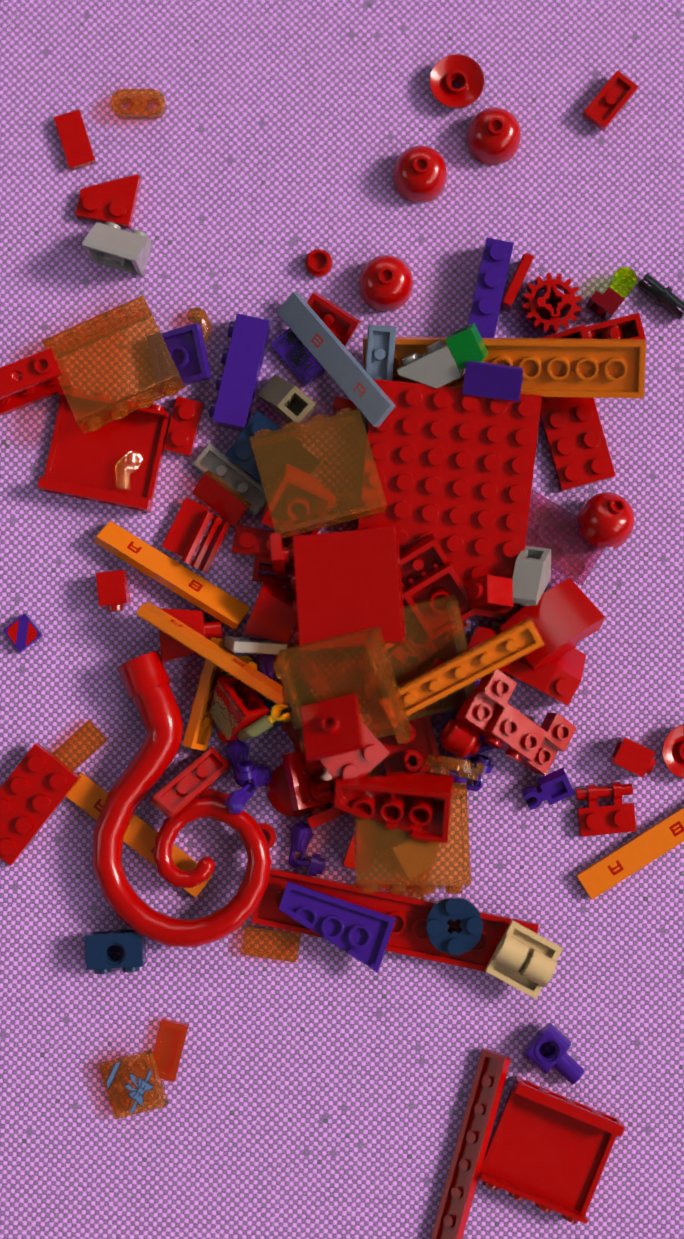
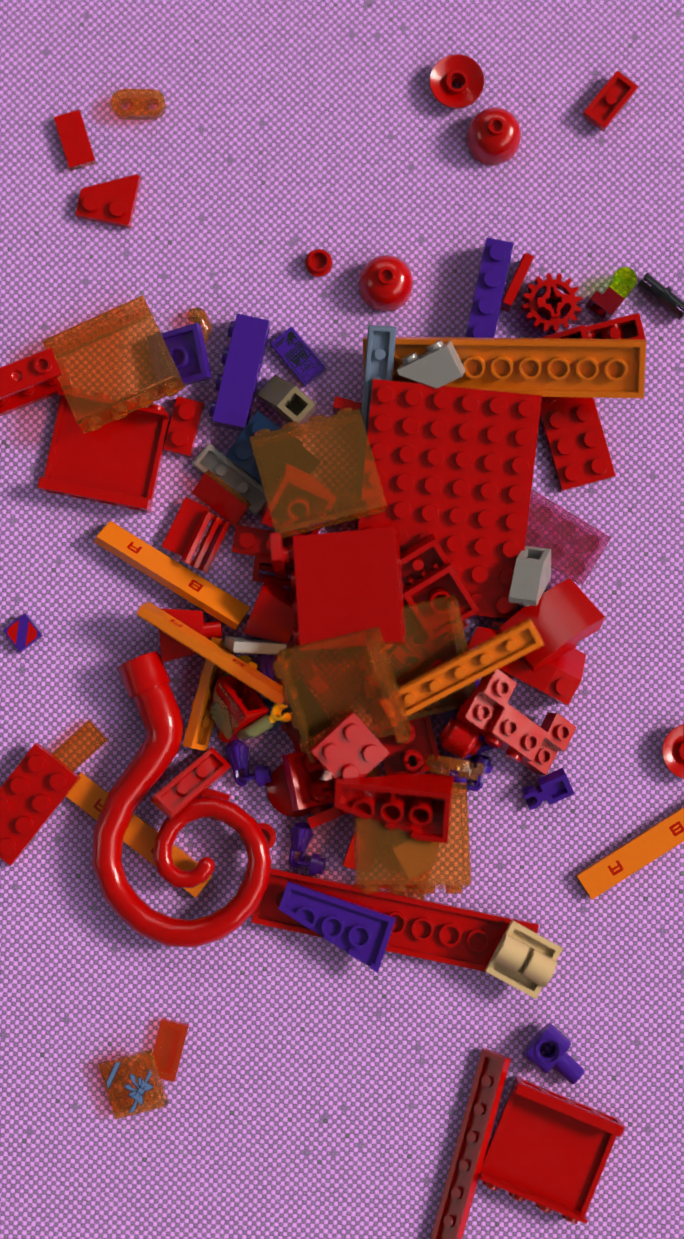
light grey slope [82,222,152,277] -> none
dark blue brick [85,929,147,974] -> none
red brick [96,570,131,612] -> none
clear orange arm [116,451,143,489] -> none
dark purple piece [224,760,258,815] -> none
clear orange tile [241,925,301,963] -> none
sand blue tile [277,292,395,427] -> none
red plate [301,693,364,762] -> none
red plate [307,291,361,346] -> none
red cylinder [393,145,447,203] -> none
dark blue plate [426,897,483,956] -> none
green brick [445,323,488,370] -> none
dark purple panel [462,361,523,402] -> none
red brick [468,575,513,611] -> none
red plate [575,782,637,837] -> none
red cylinder [577,492,635,549] -> none
red brick [608,737,656,778] -> none

